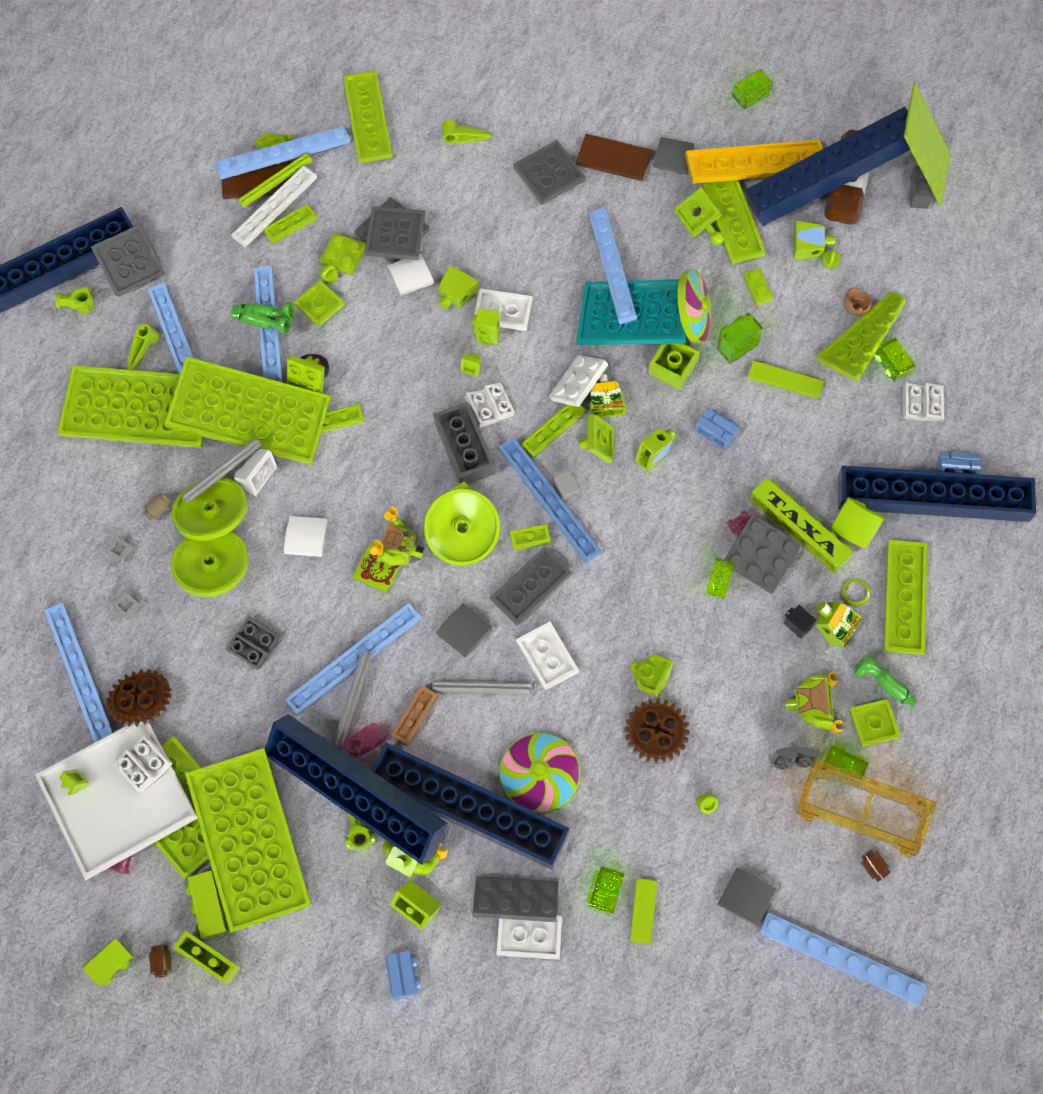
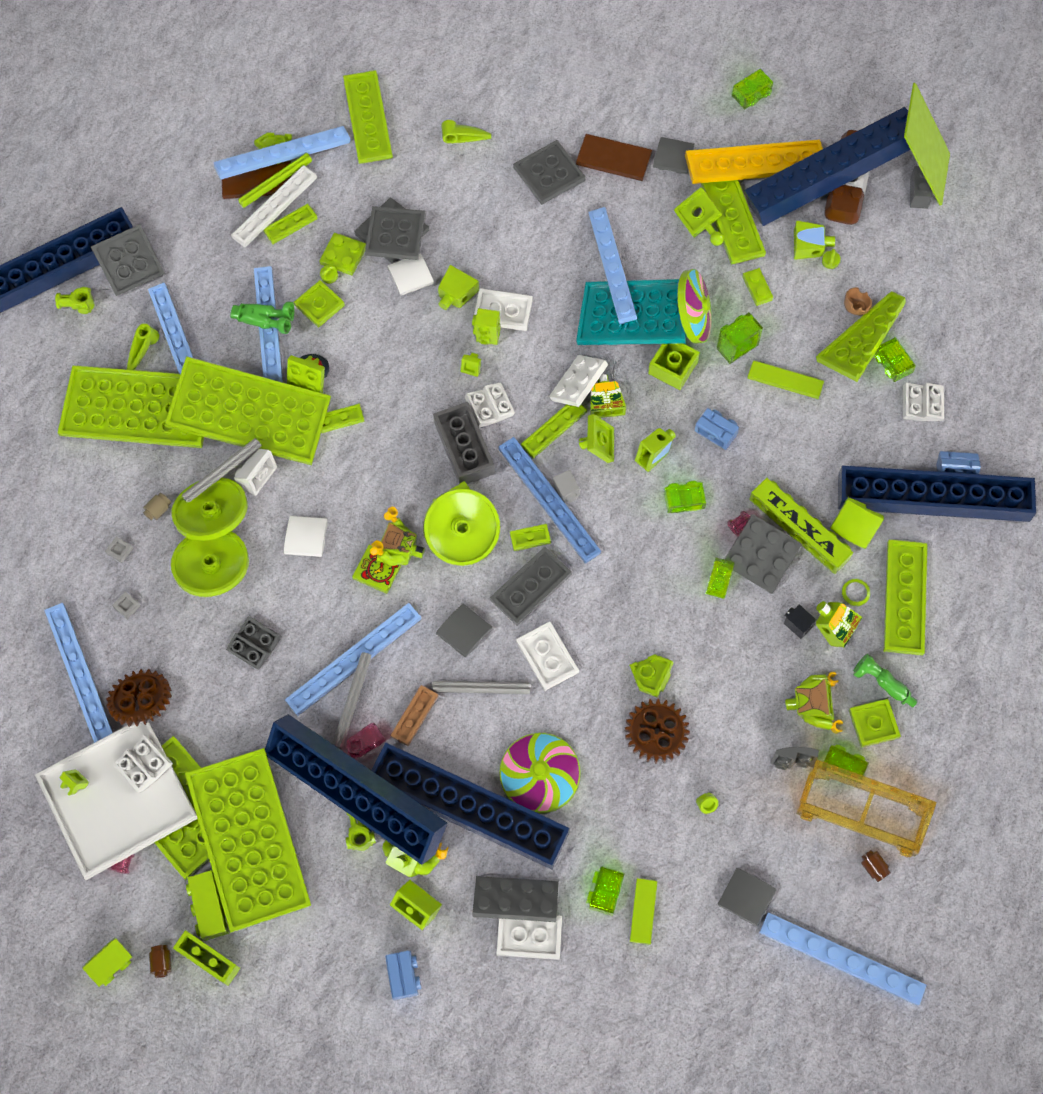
none -> clear neon green brick [664,481,706,513]

